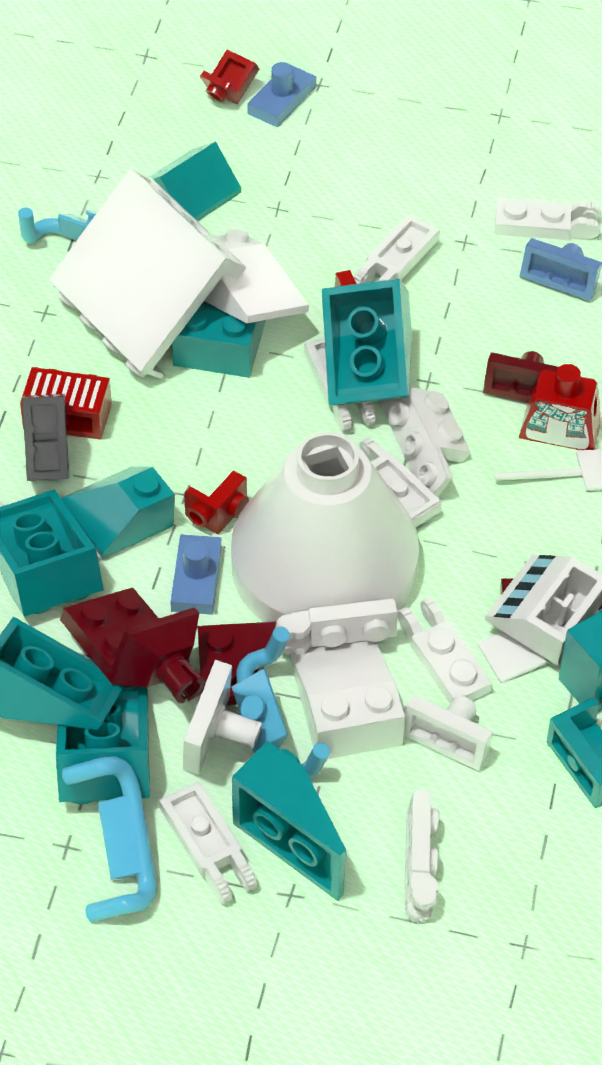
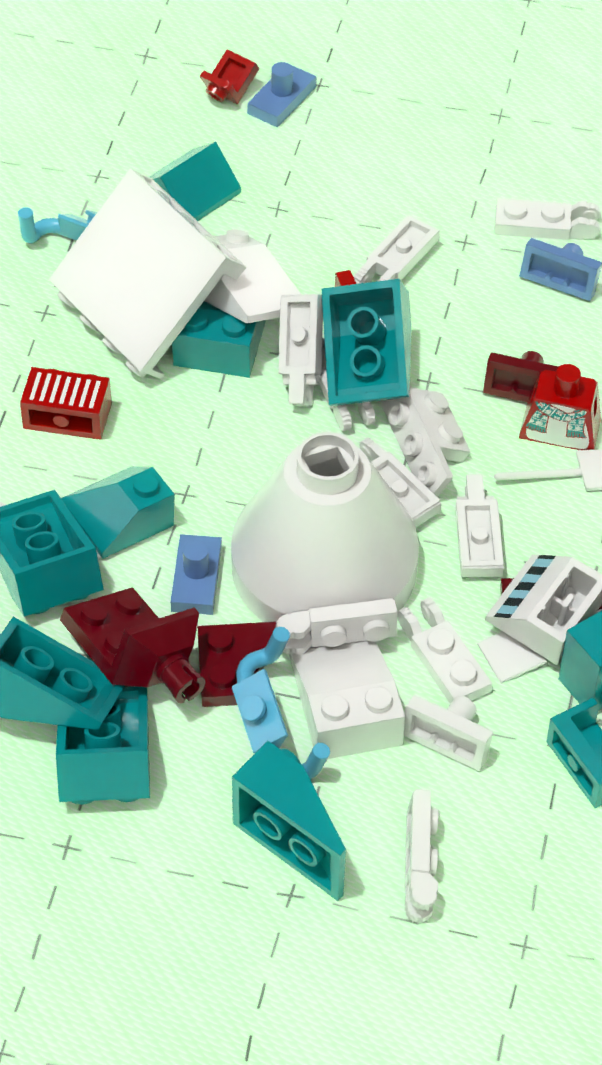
brick [22,394,69,481] -> none
medium azure piece [62,756,156,922] -> none
white hinge [158,781,257,904] -> none
white tile [183,660,262,775] -> none
red bracket [184,470,249,535] -> none
none -> white hinge [278,294,323,406]
none -> white hinge [455,474,504,577]

